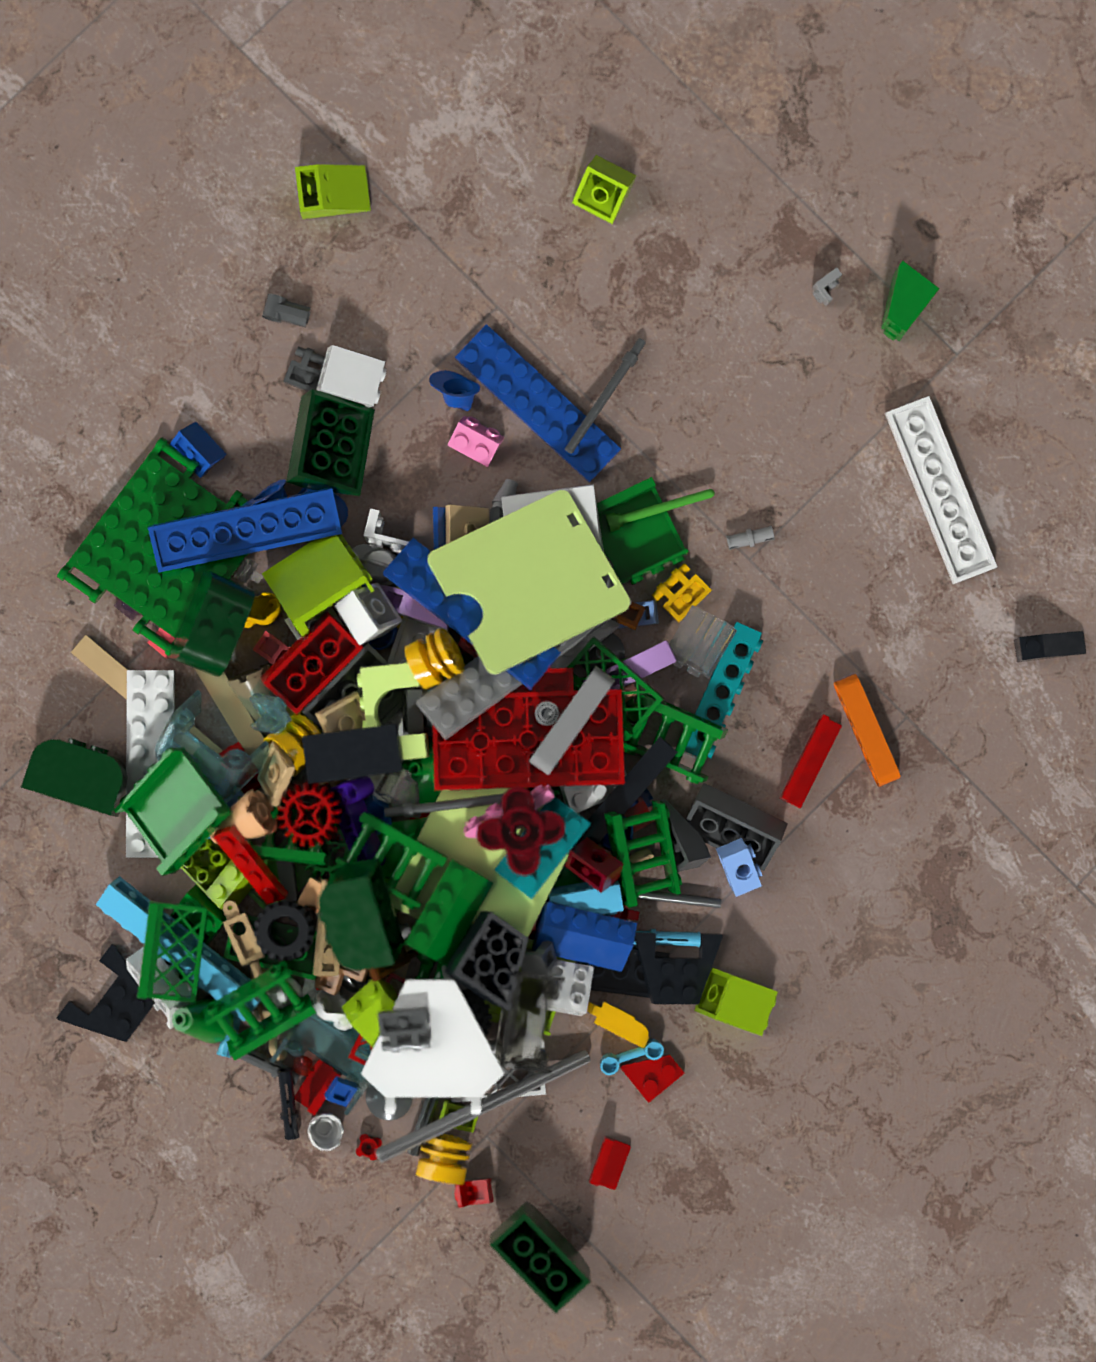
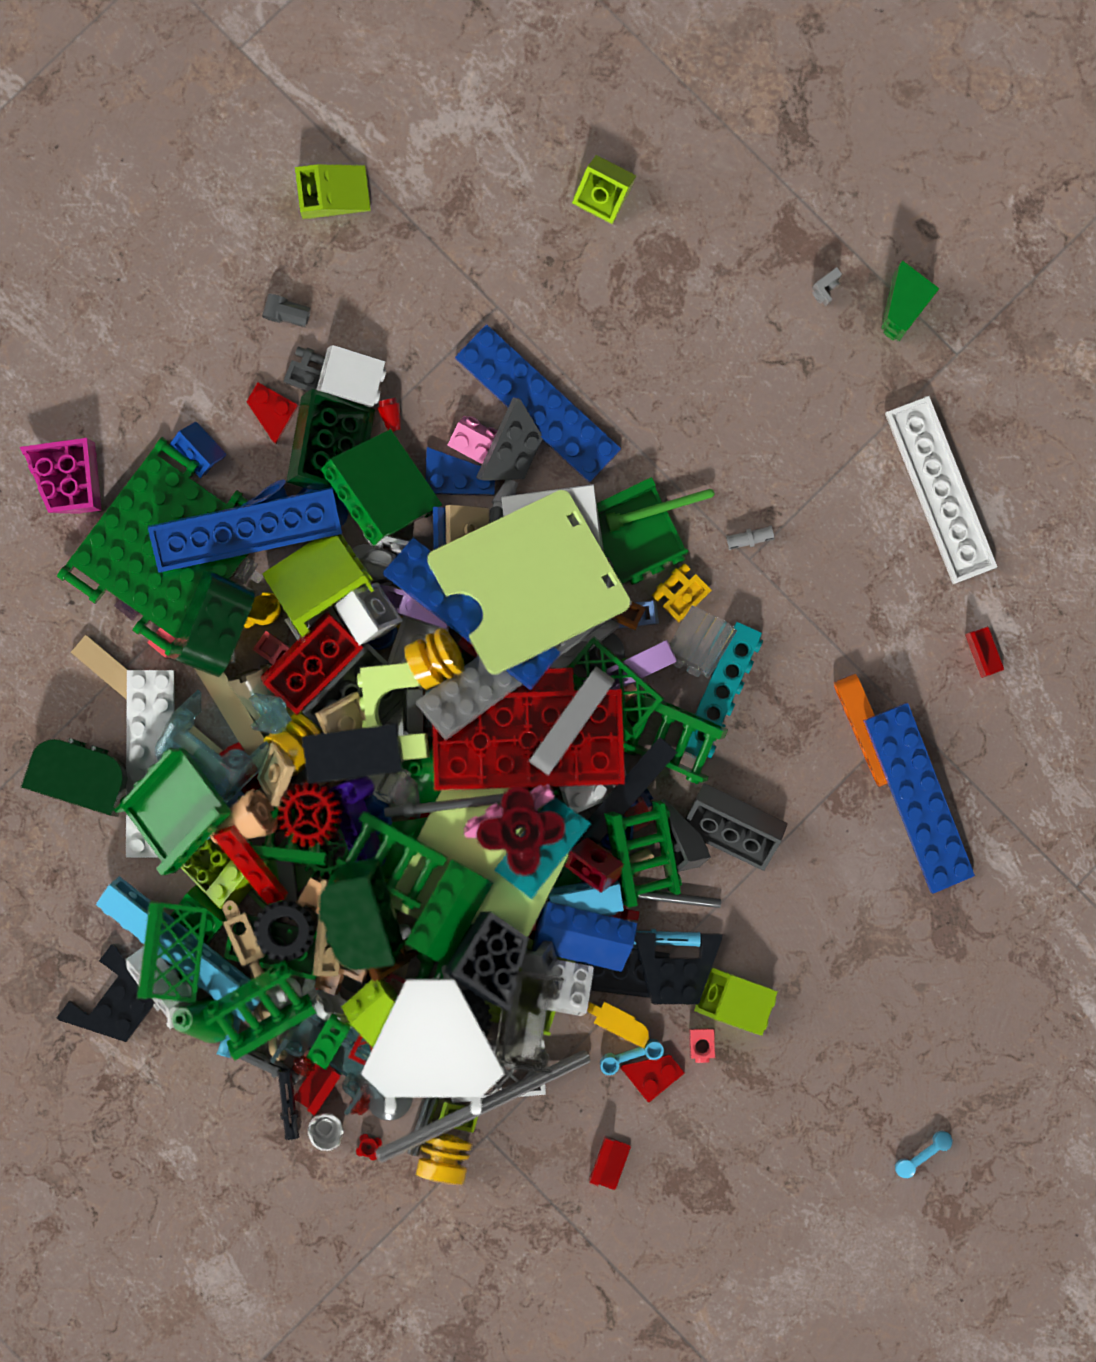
blue plate [324,1076,358,1107] -> none
dark grey plate [378,1007,431,1053] -> none
blue piece [429,370,480,411] -> none
red bracket [454,1178,494,1208] -> none
dark green brick [490,1202,591,1314] -> none
light grey tile [535,702,559,726] -> none
dark grey bar [565,338,646,454] -> none
light blue brick [716,838,762,897] -> none
red fence [779,714,842,809] -> none
black slope [1014,631,1086,663] -> none
none -> dark pink wedge [20,438,102,514]
none -> red wing [246,382,298,444]
none -> green plate [306,1013,352,1070]
none -> green panel [321,429,442,546]
none -> clear red plate [348,1094,370,1116]
none -> red cone [377,397,401,432]
none -> blue wing [426,447,495,496]
none -> dark grey wing [476,397,542,480]
none -> coral brick [689,1028,715,1063]
none -> blue plate [863,703,975,894]
none -> medium azure bar [895,1131,953,1178]
none -> red panel [965,627,1005,678]

